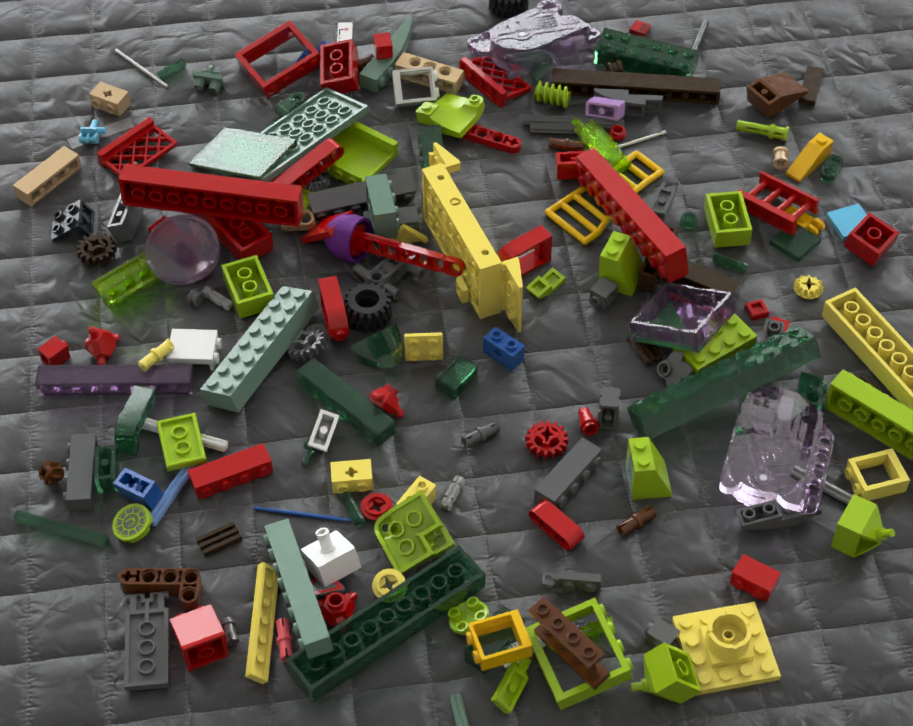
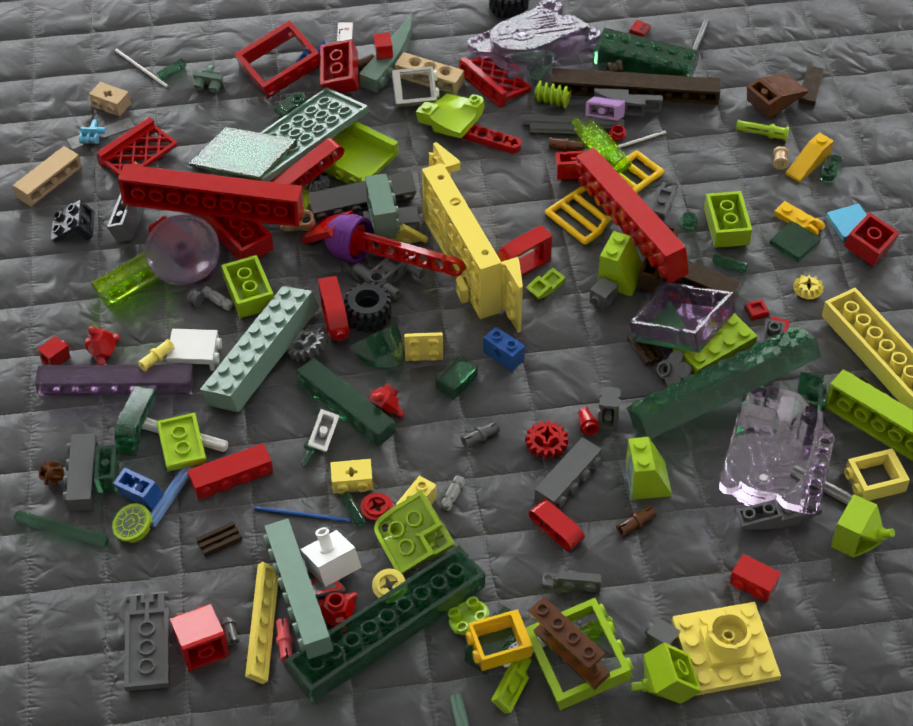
dark brown gear [76,232,117,267] -> none
reddish brown beam [118,568,203,613] -> none
clear green brick [417,125,443,168] -> none
red fence [738,171,820,235] -> none

